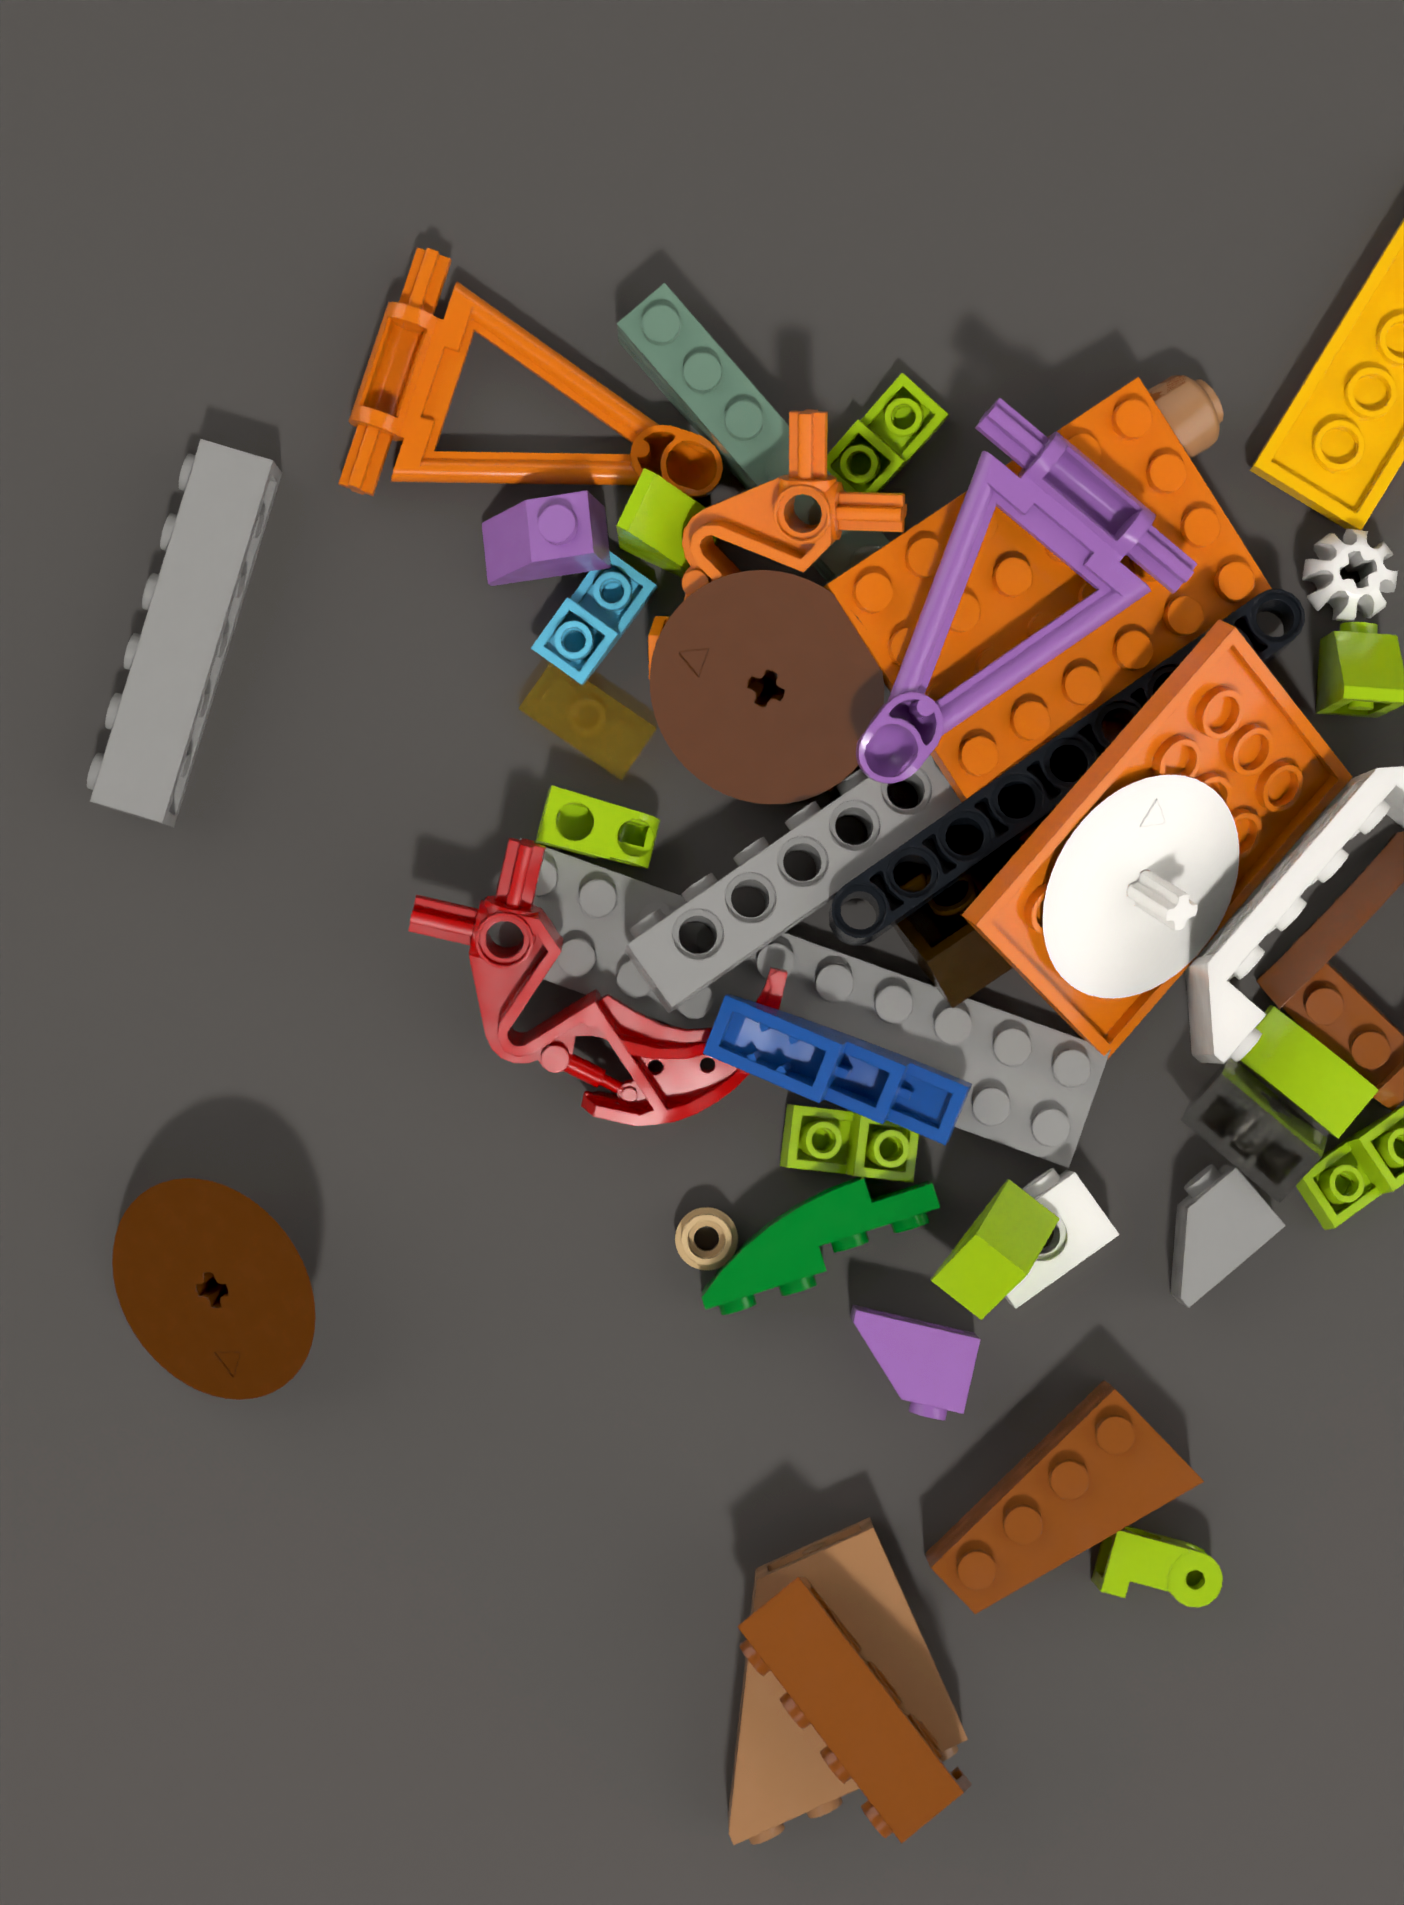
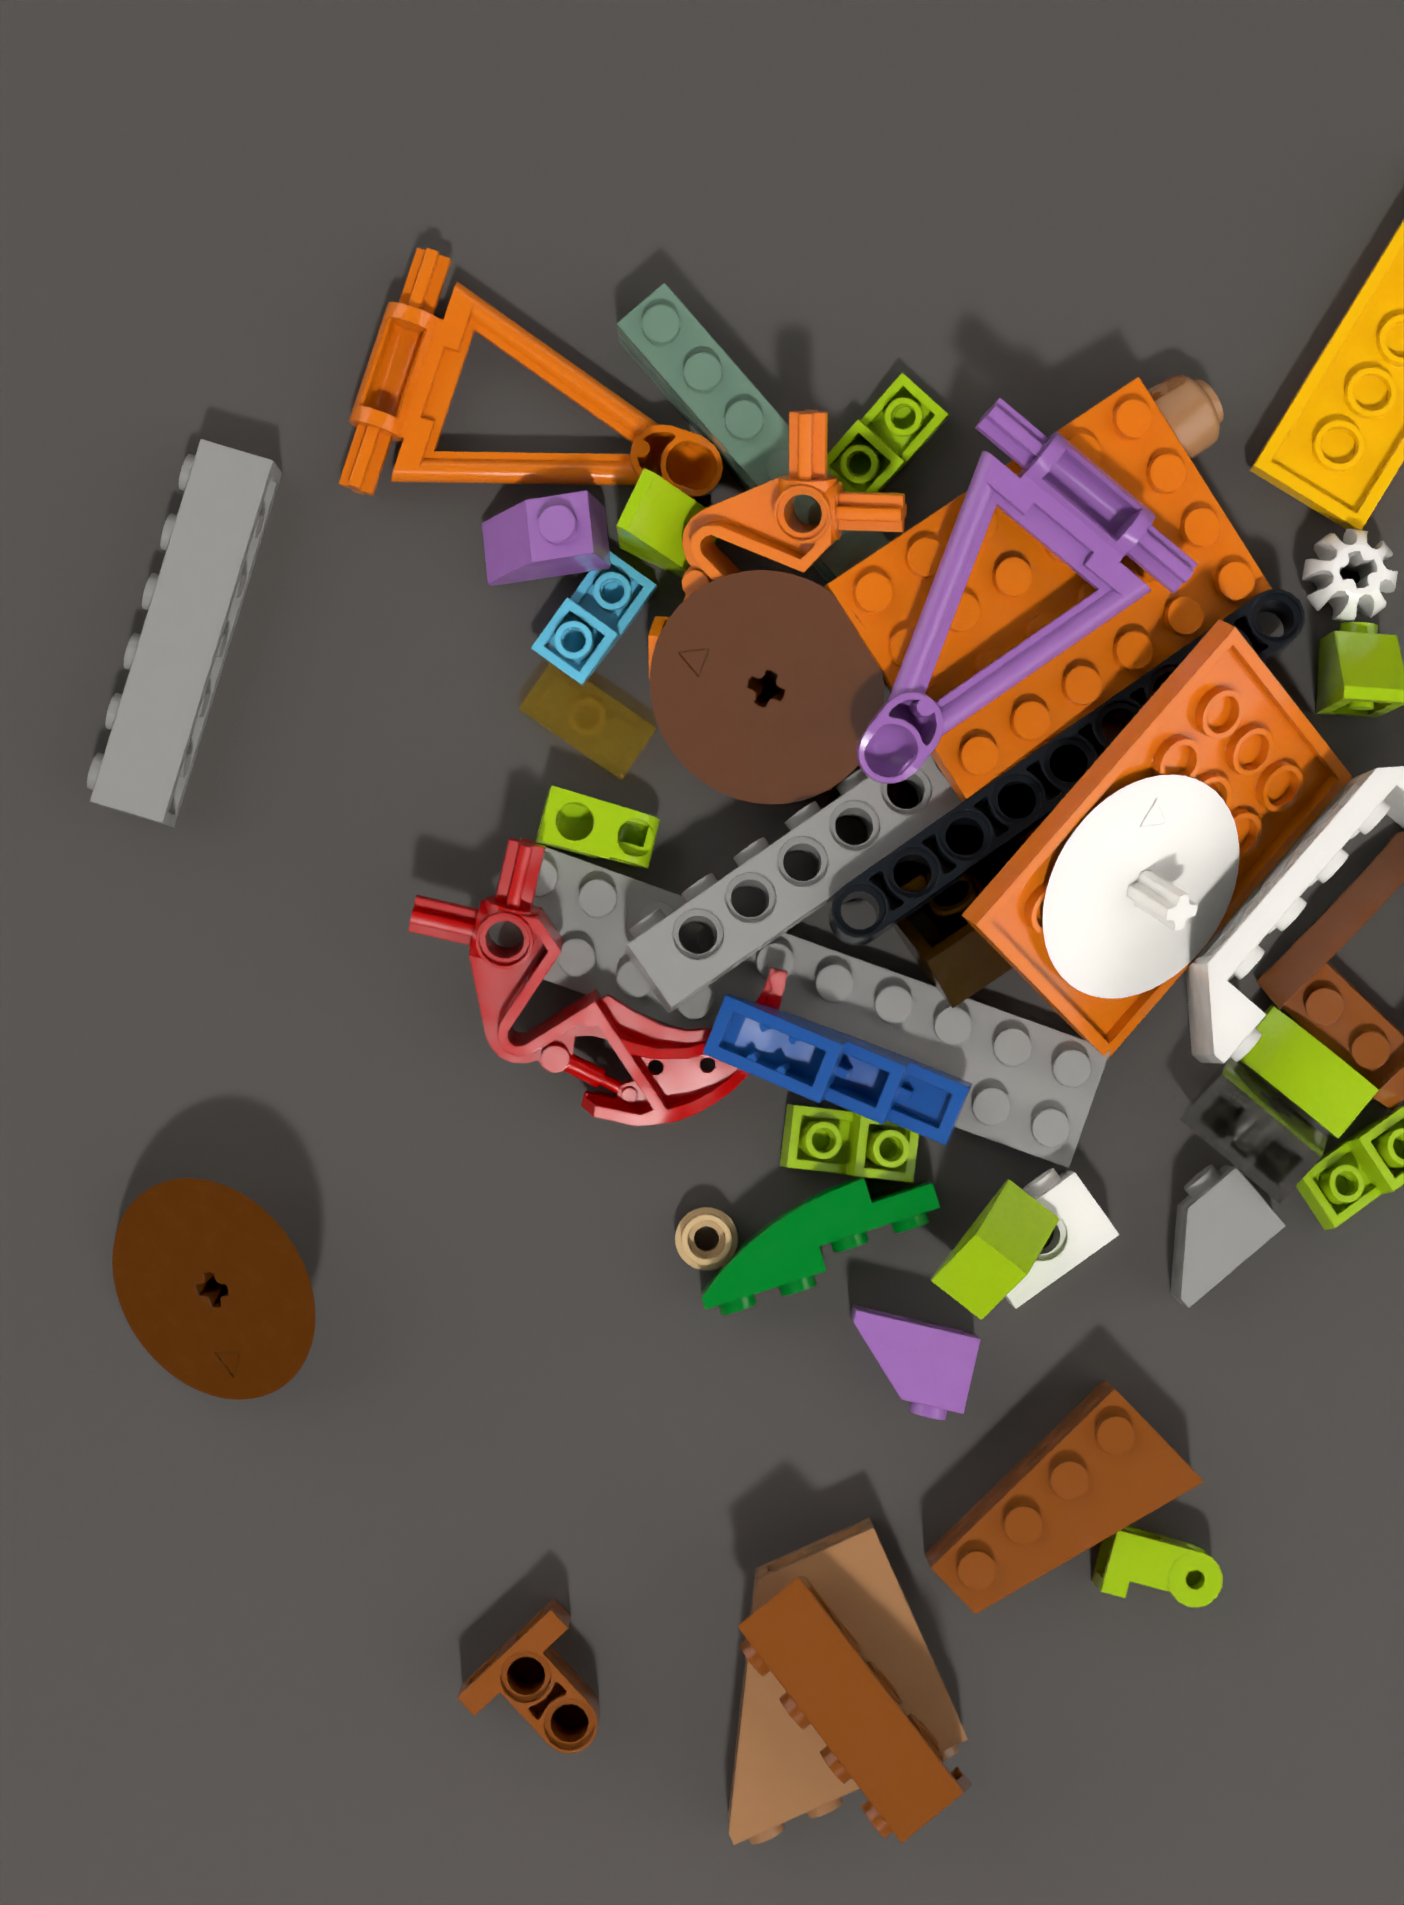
none -> dark orange tile [457,1598,600,1754]

